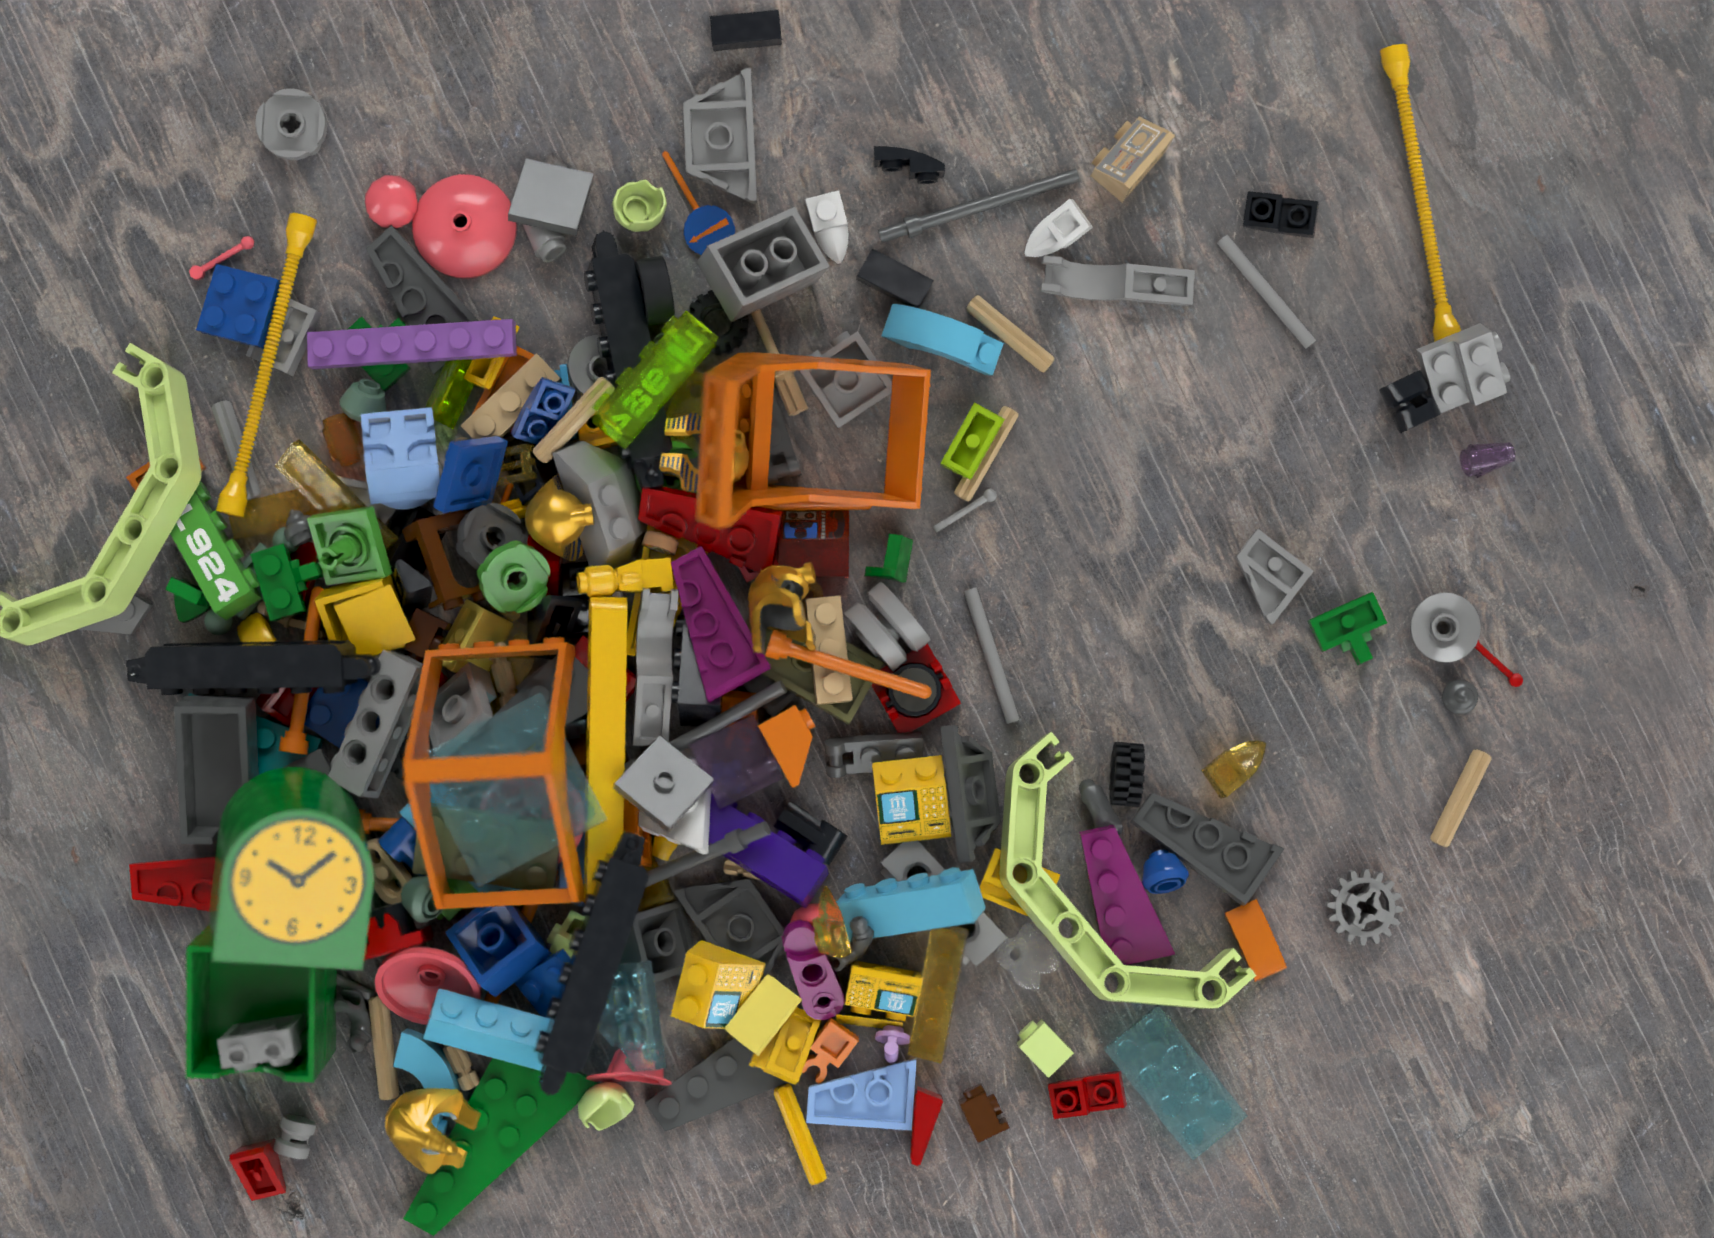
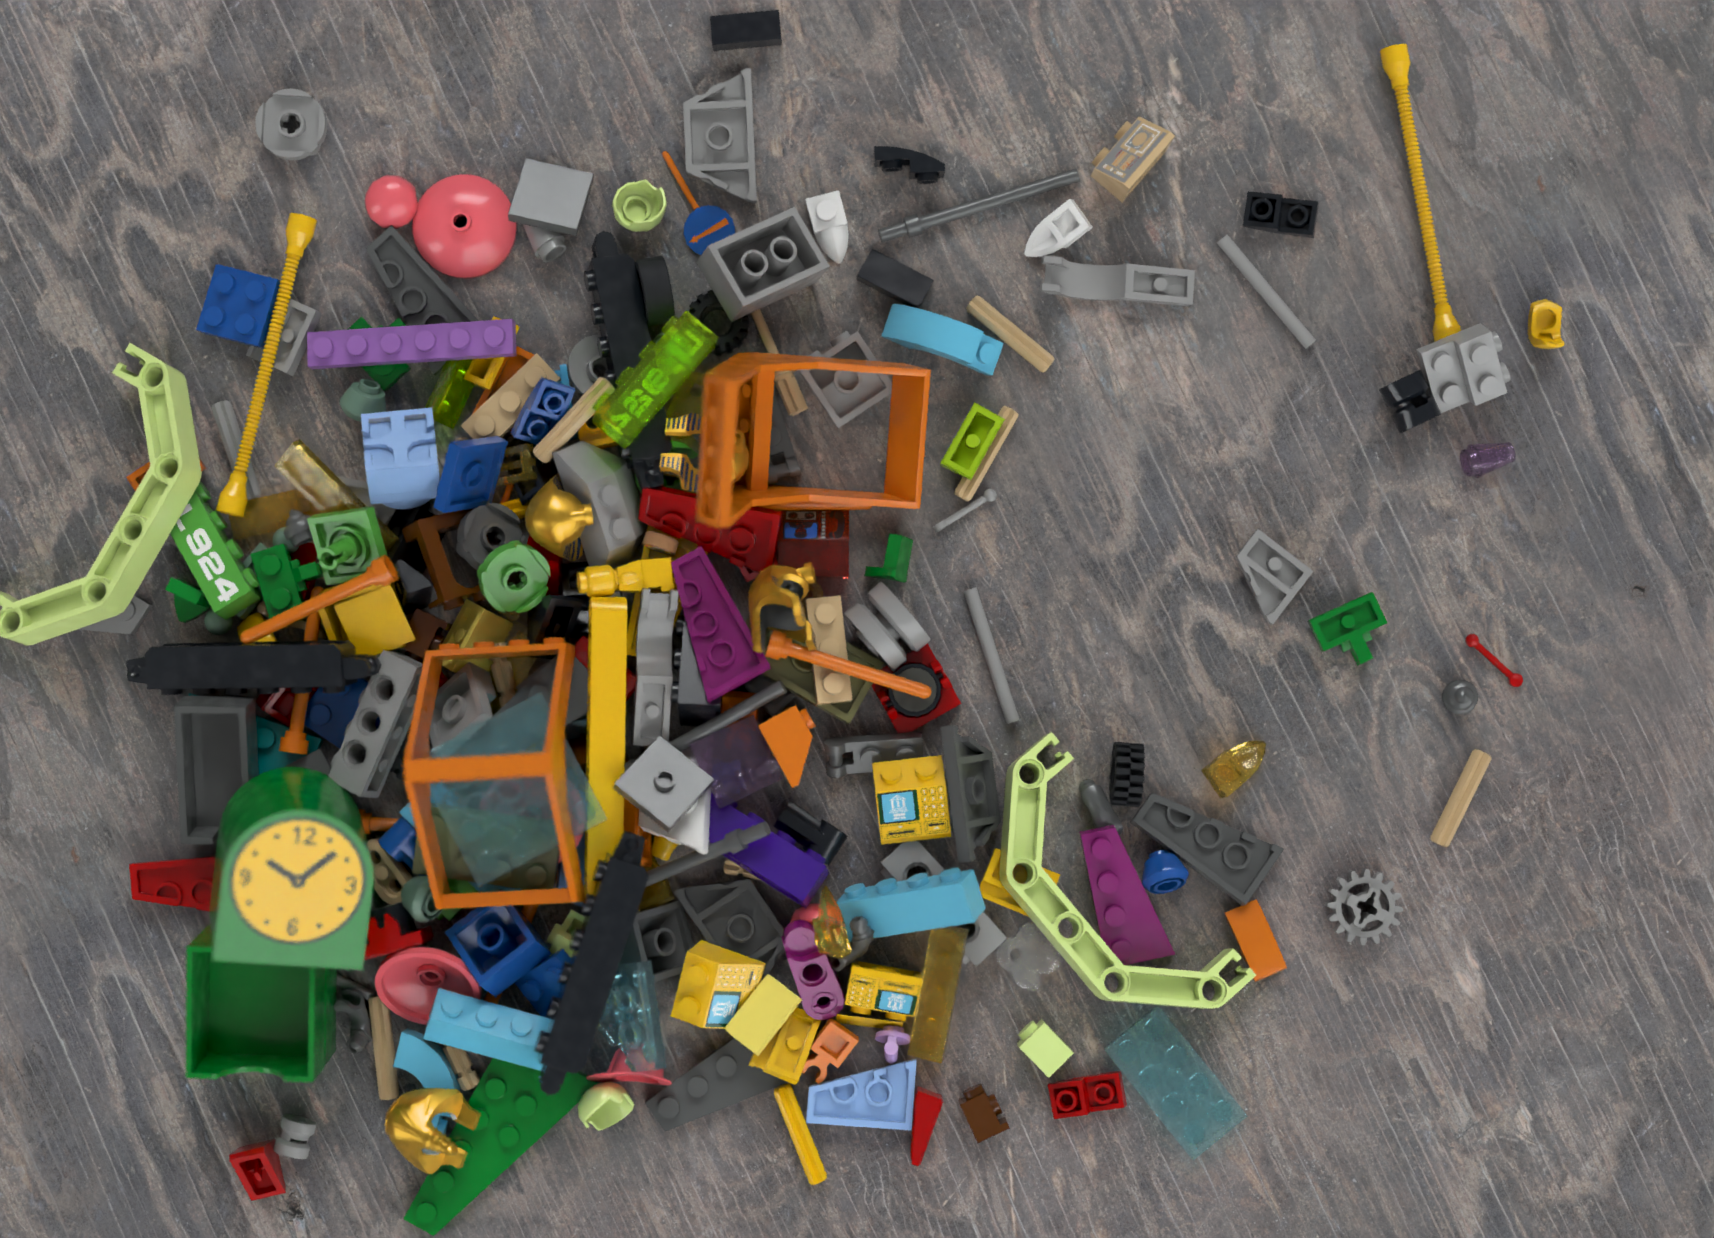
coral hinge [189,236,255,280] -> none
light grey plate [217,1013,307,1072] -> none
clear orange brick [322,413,364,467] -> none
light grey dish [1410,593,1481,662] -> none
none -> orange piece [240,555,398,644]
none -> yellow hair [1528,299,1564,349]

